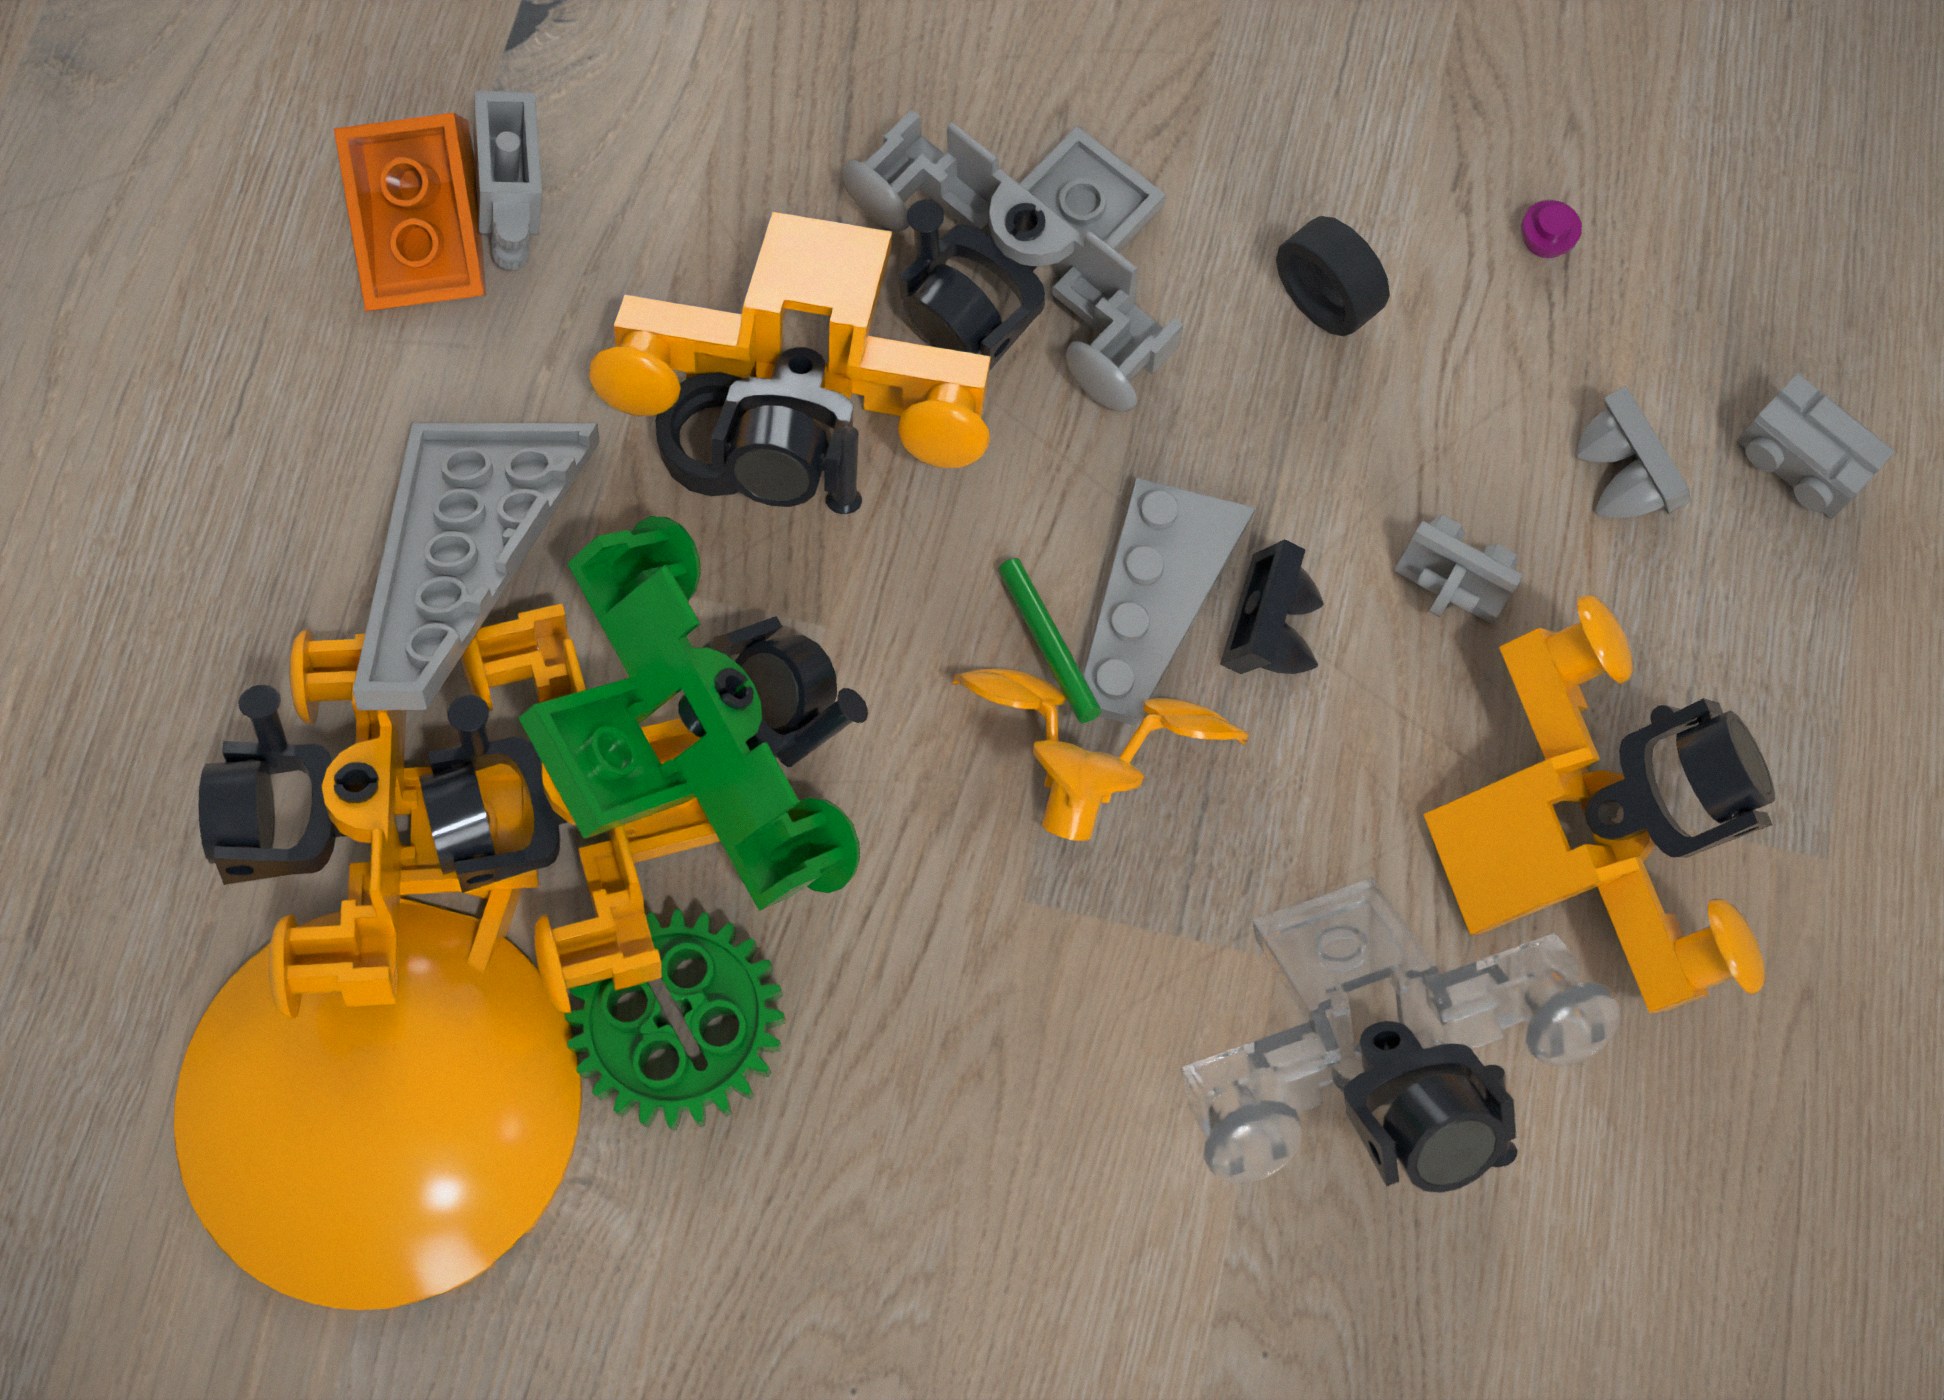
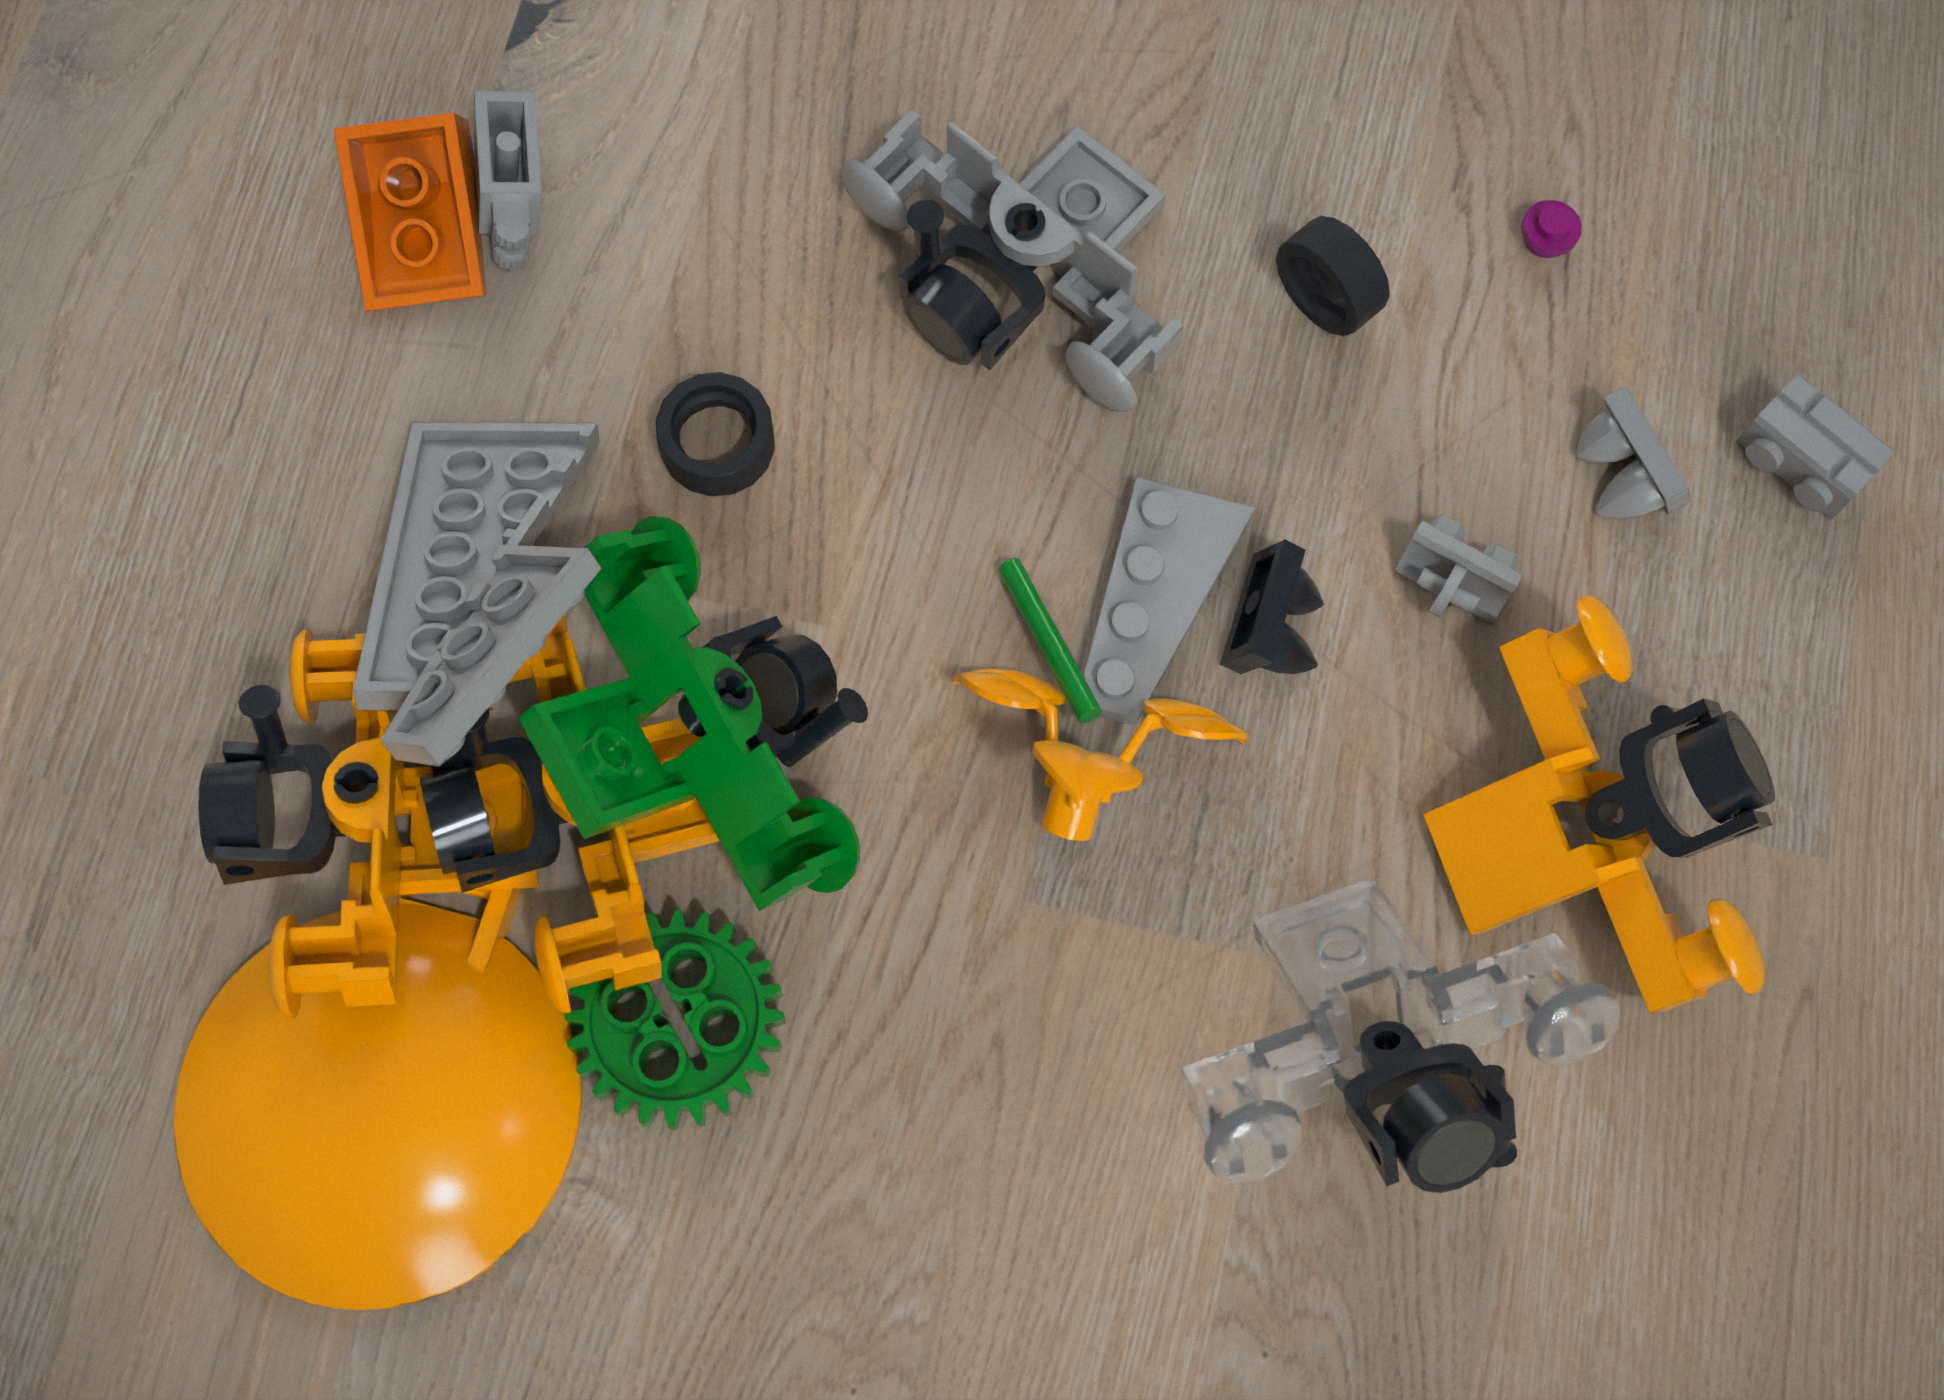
light orange piece [589,212,991,514] -> none
none -> light grey wing [380,545,601,766]

